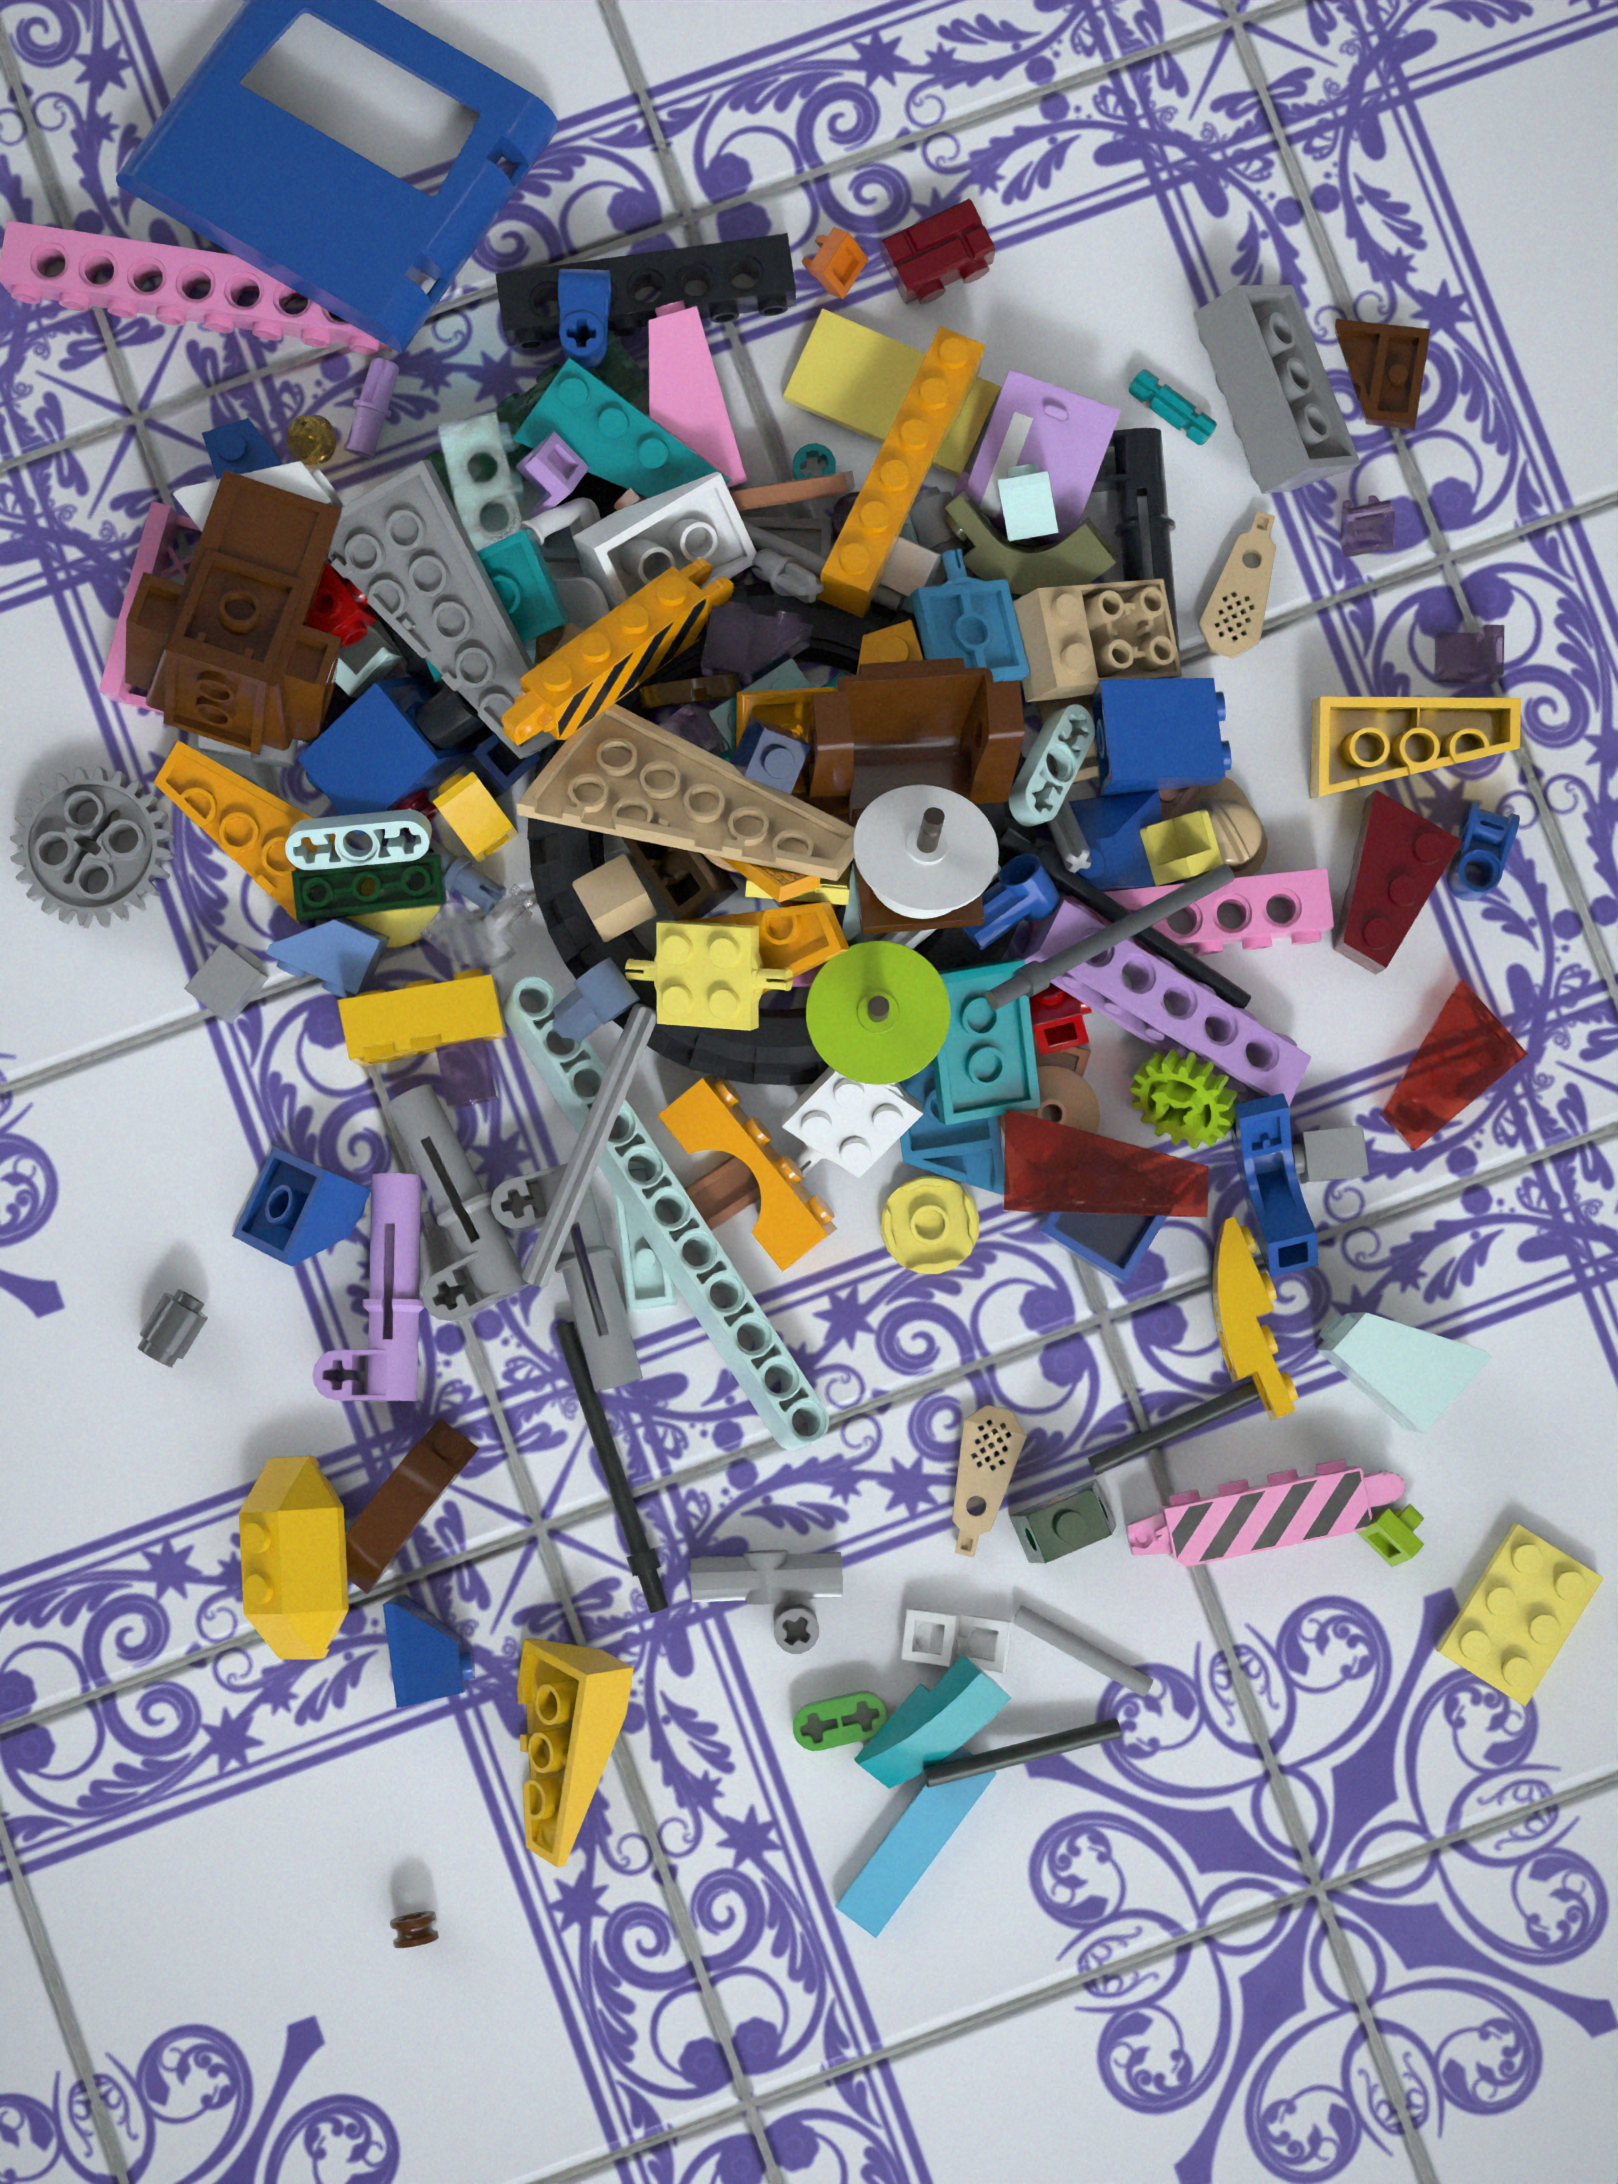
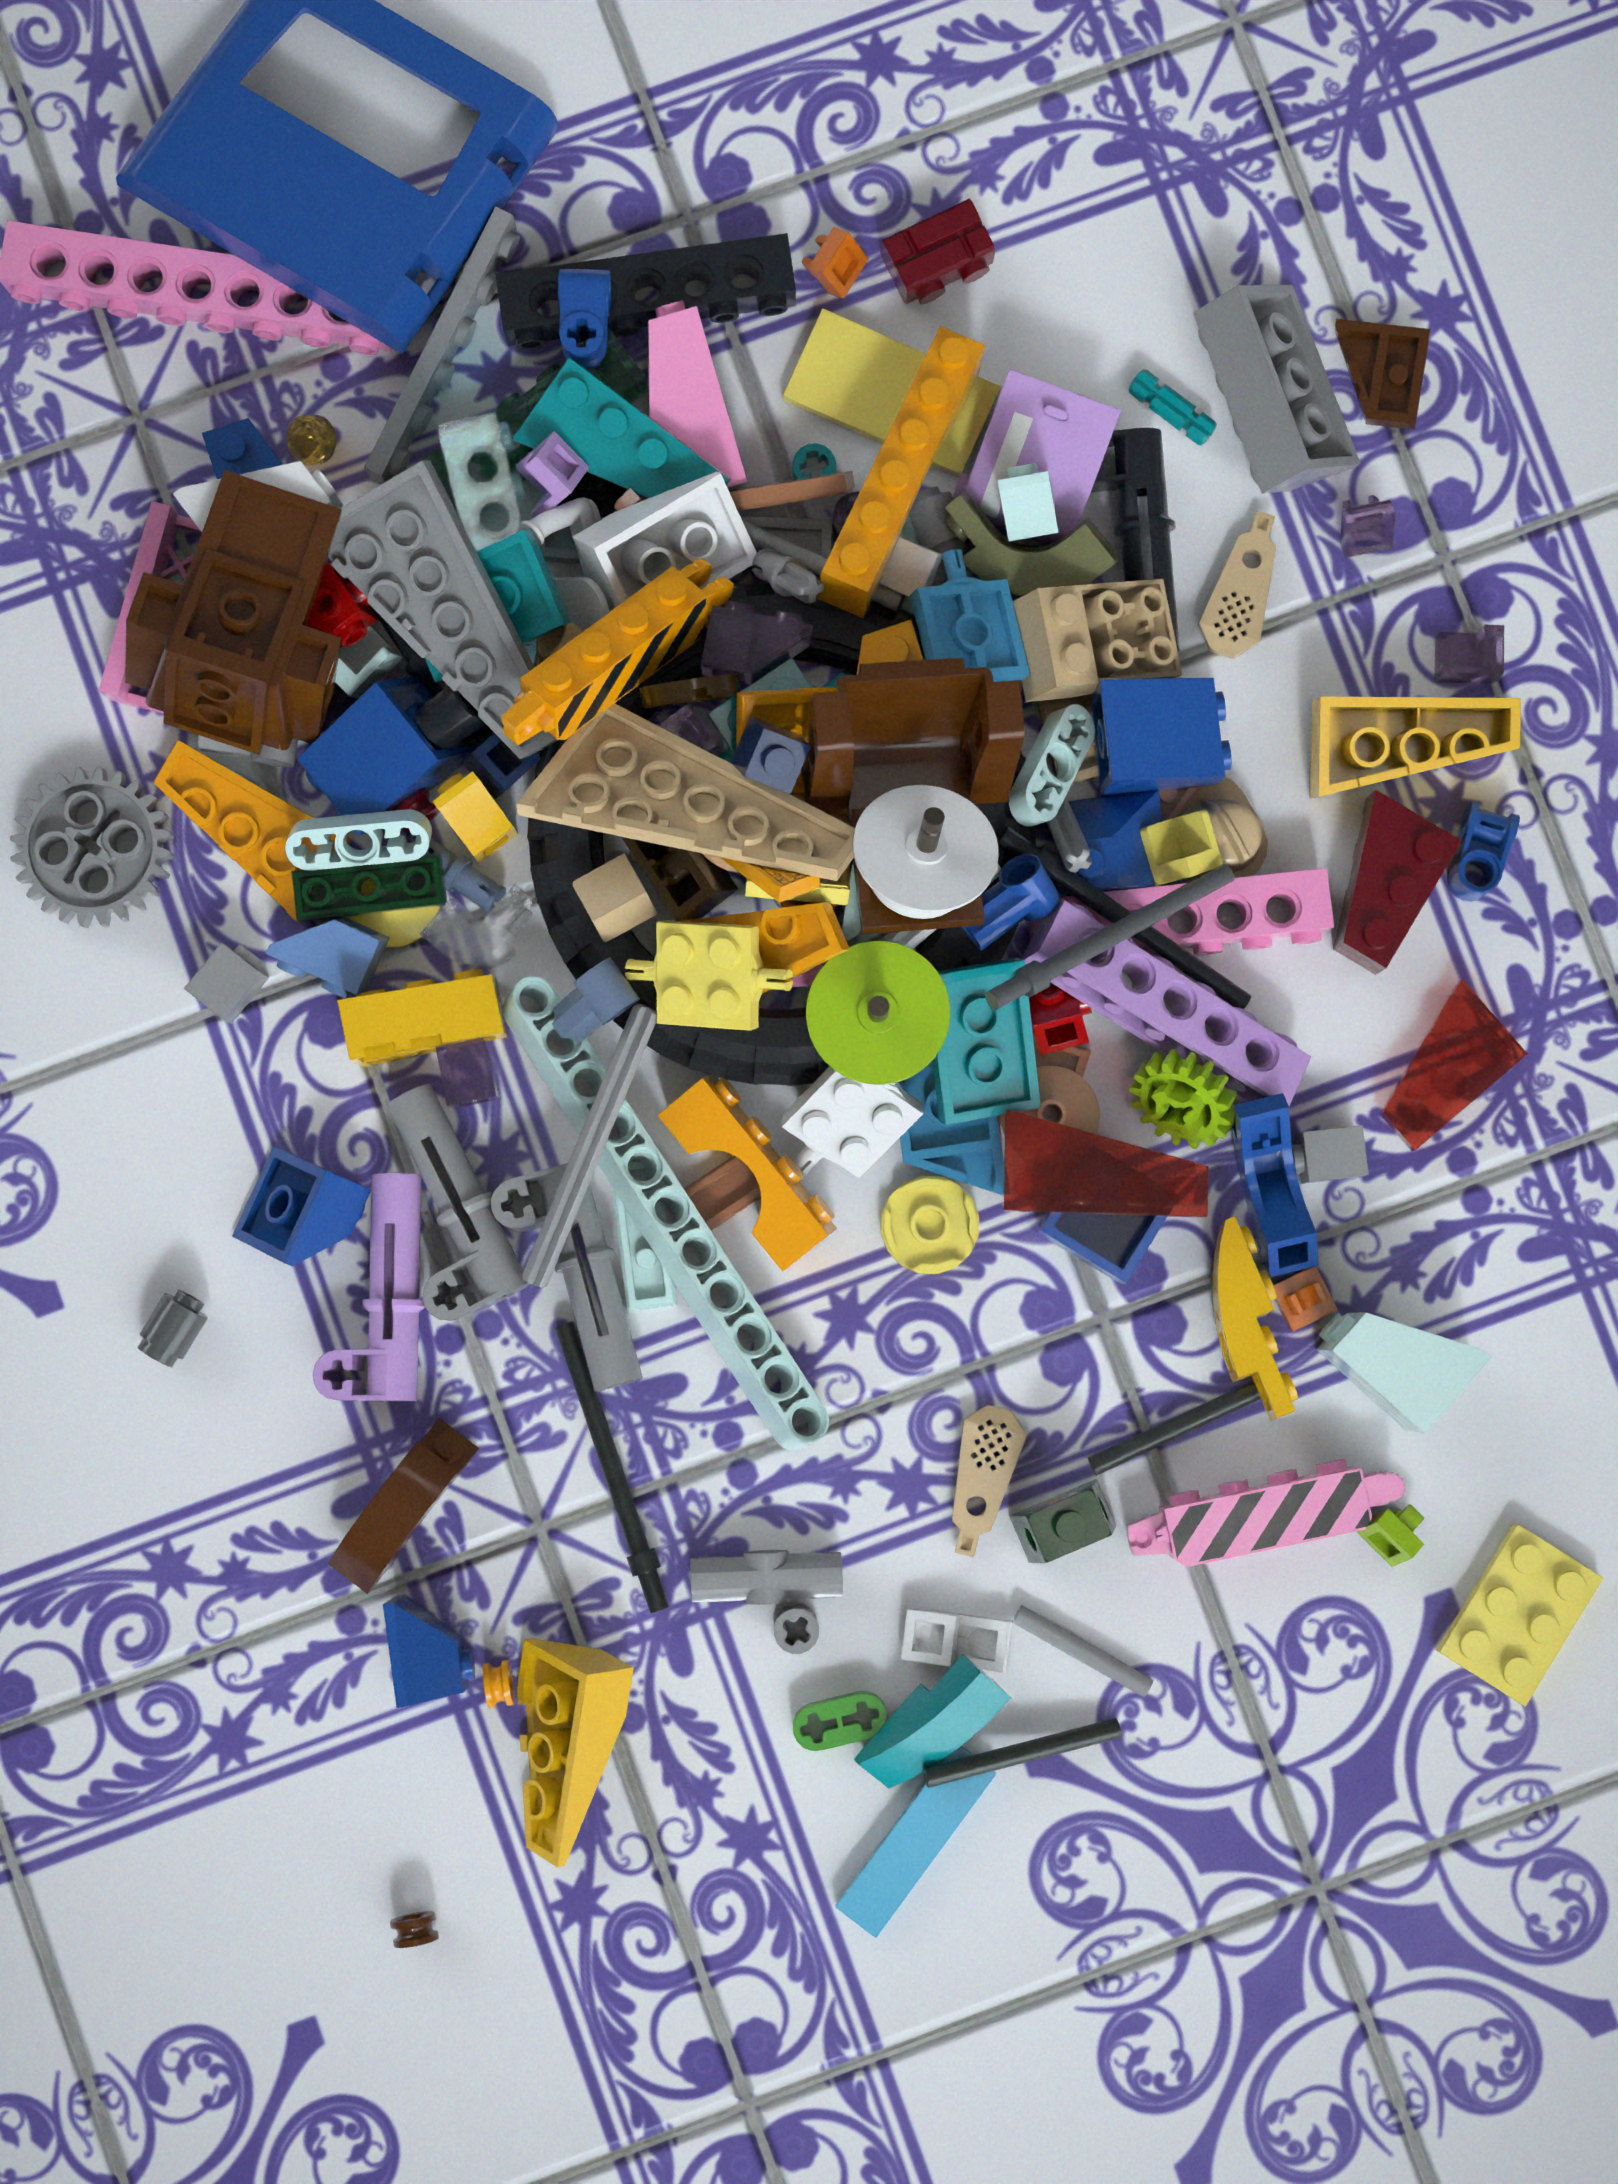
yellow wedge [239,1456,349,1659] -> none
lavender axle [343,358,399,459] -> none
none -> light grey plate [364,206,520,485]
none -> light orange bush [483,1660,515,1709]
none -> orange tile [1273,1266,1338,1332]

